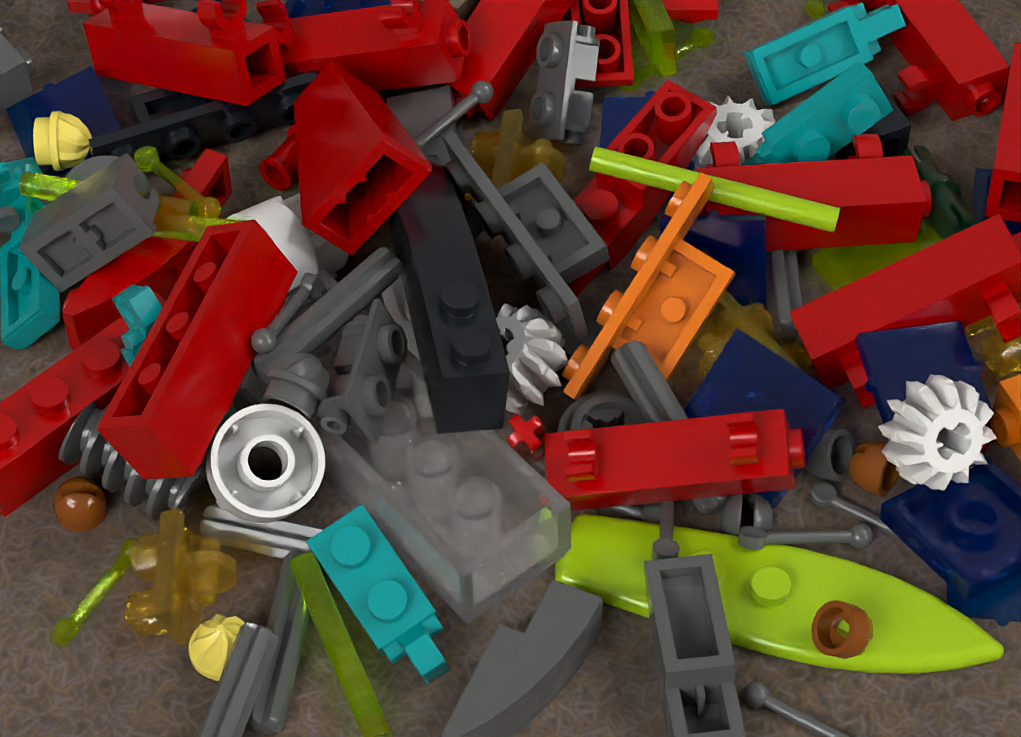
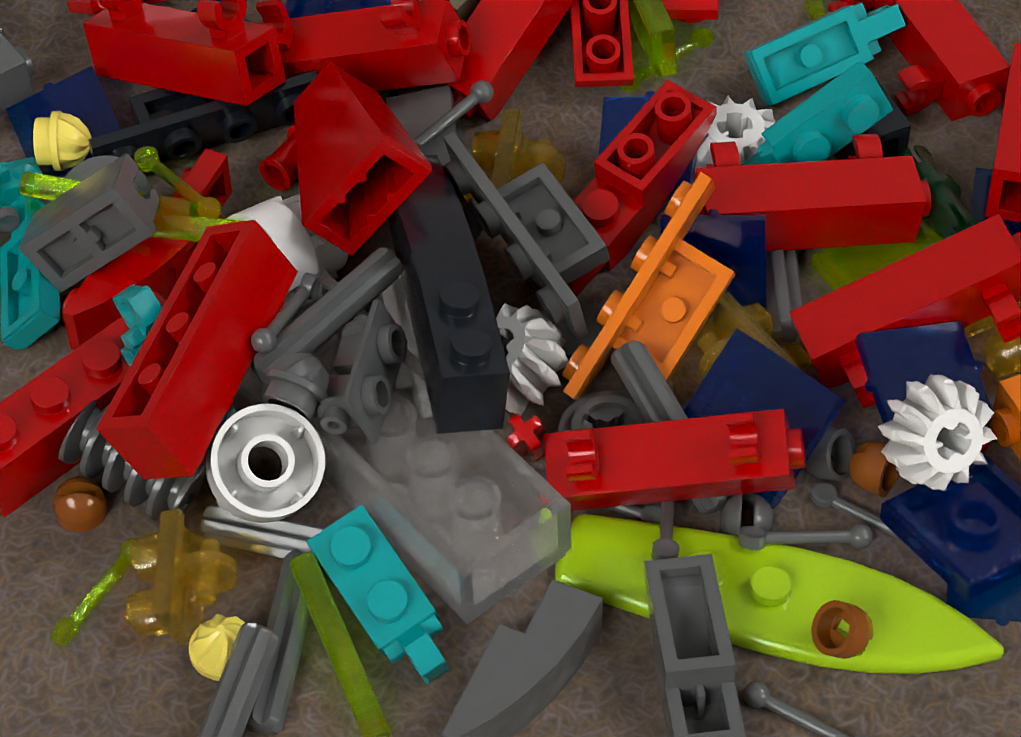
dark grey hinge [529,20,600,145] -> none
lime bar [589,146,840,233] -> none

